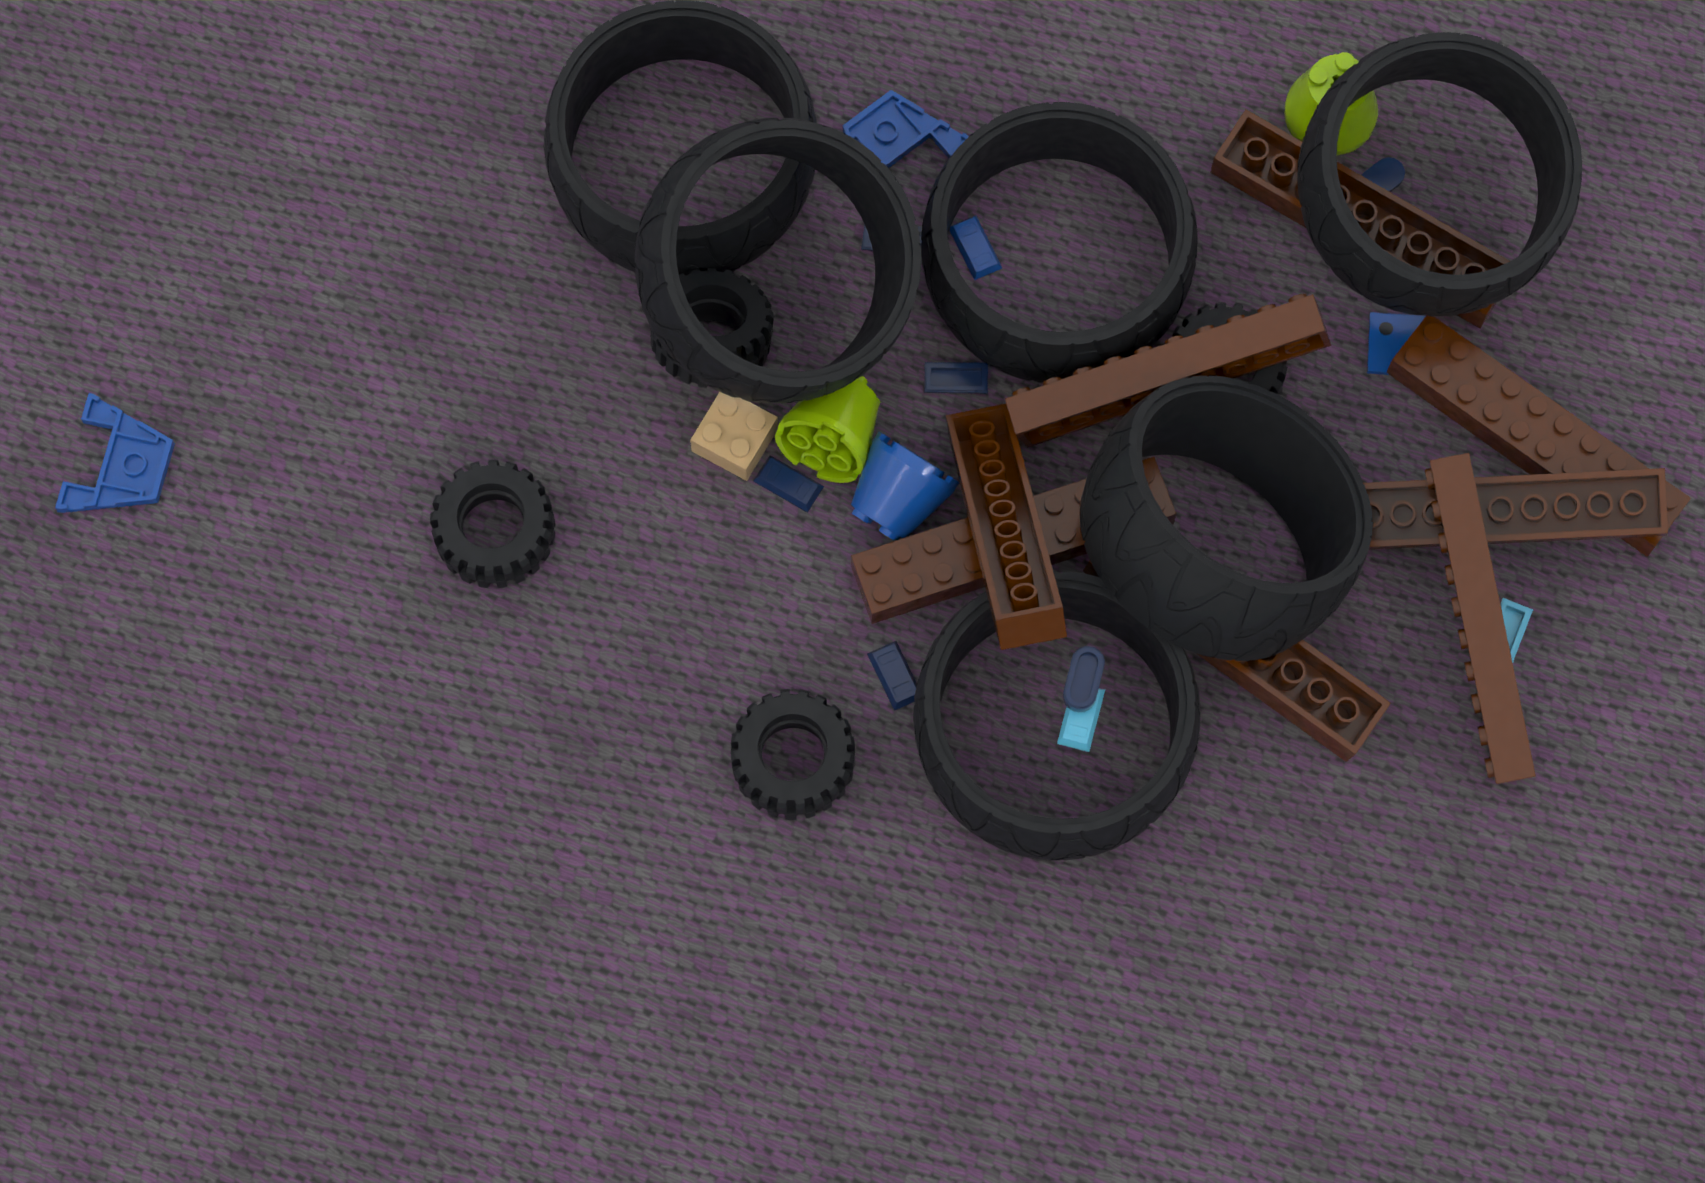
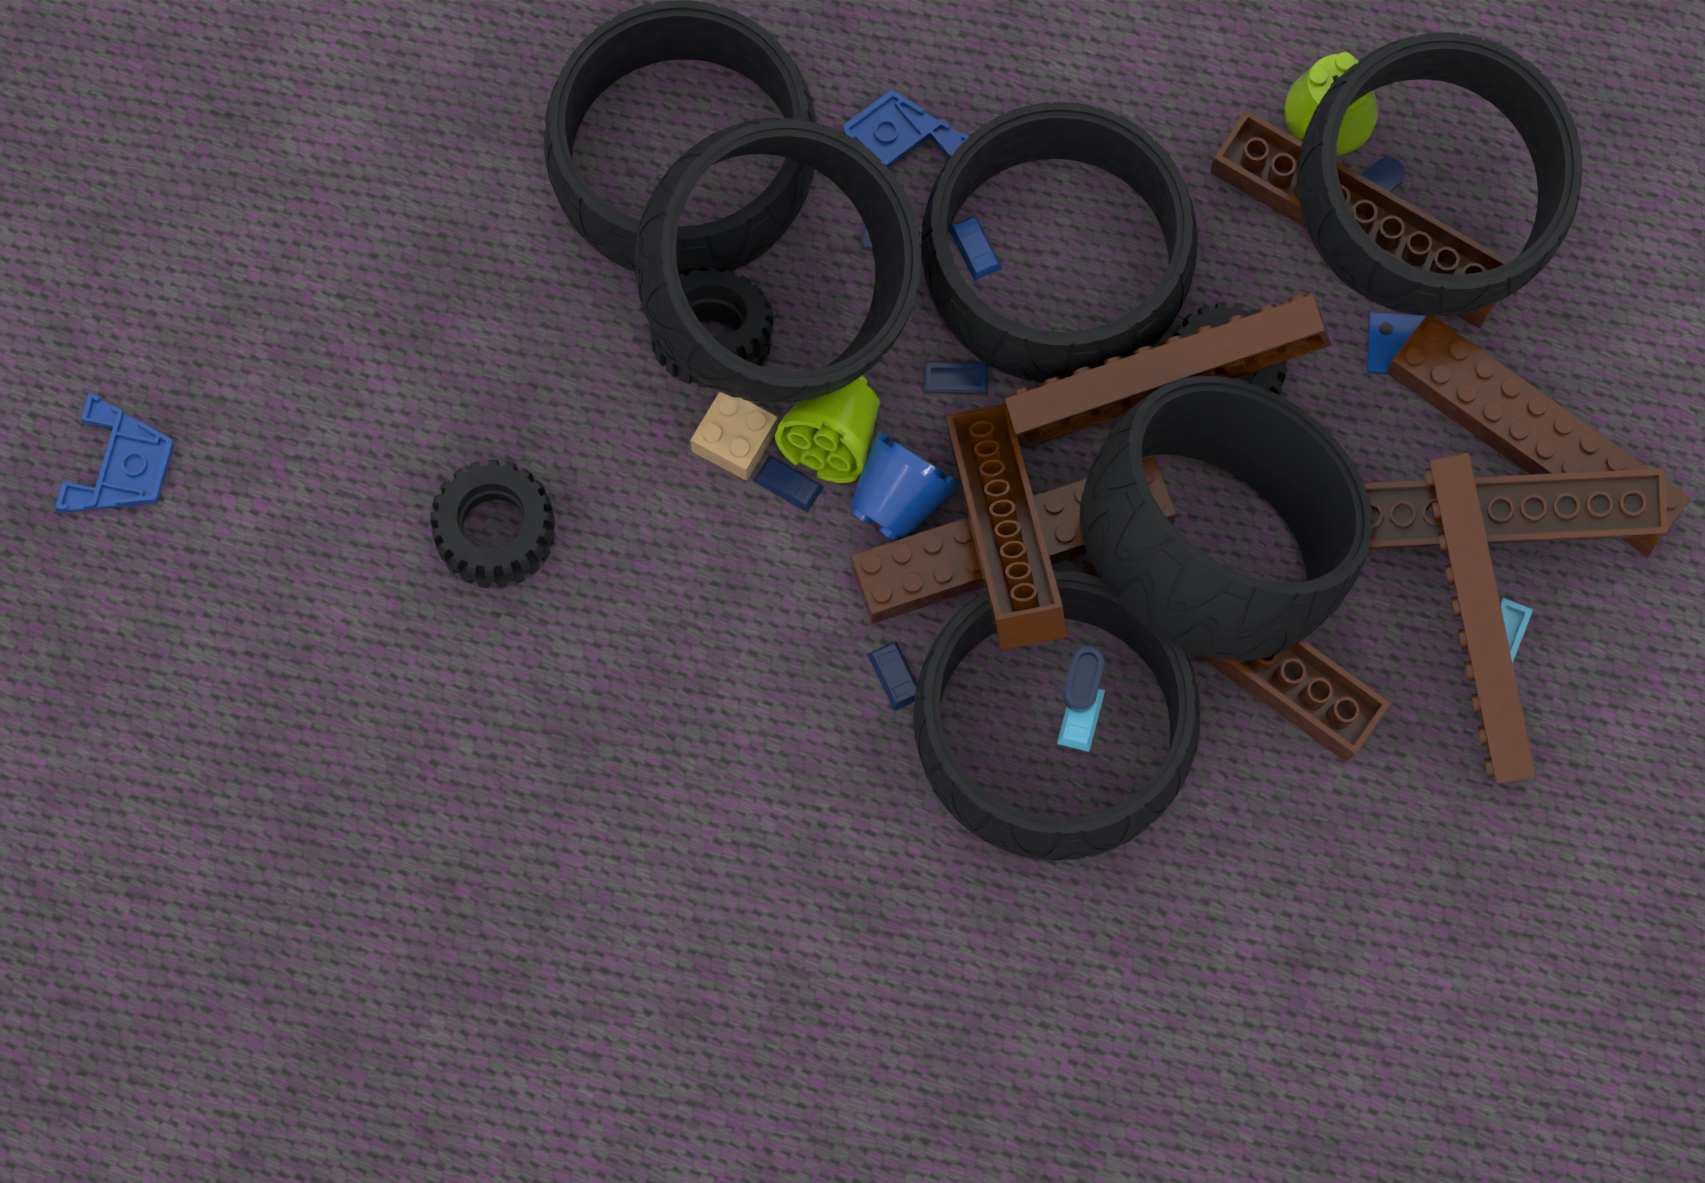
black tyre [730,689,855,820] -> none

